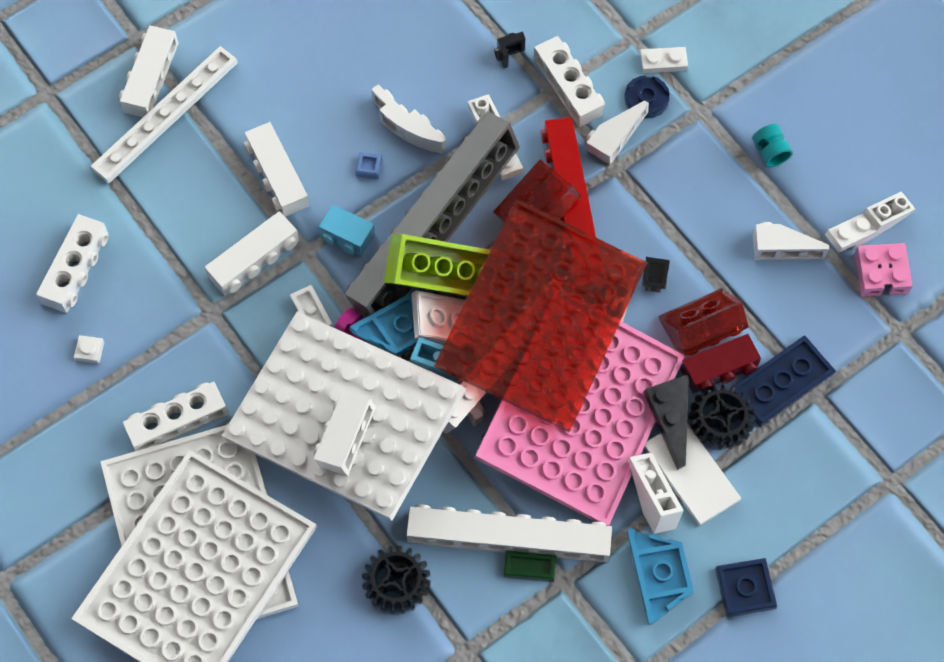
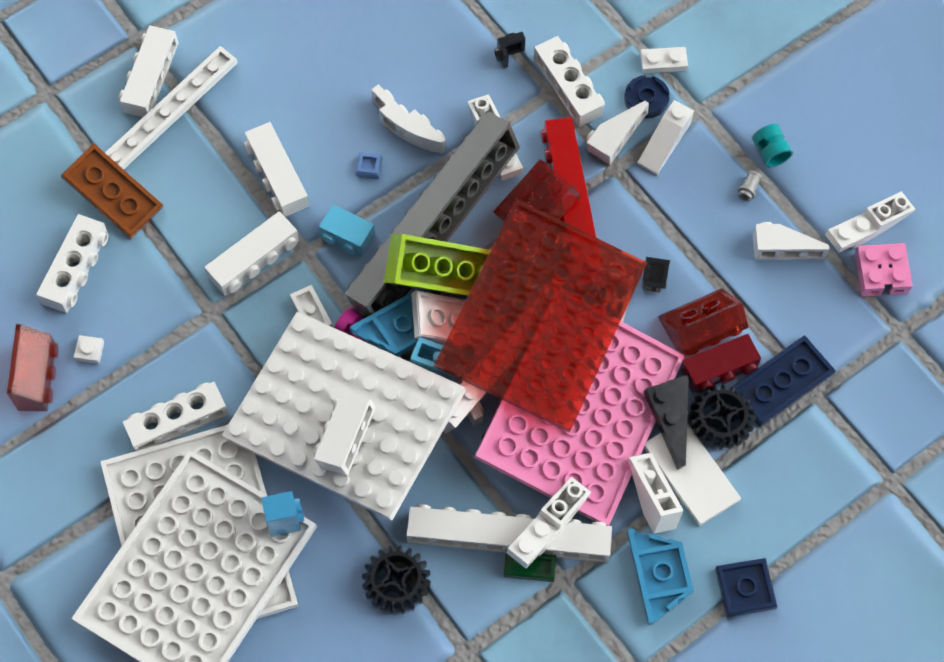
none -> clear red slope [7,324,59,411]
none -> dark orange tile [61,143,163,239]
none -> dark azure brick [261,491,304,537]
none -> white slope [506,477,591,569]
none -> white slope [637,100,694,175]
none -> light grey pin [737,171,762,202]

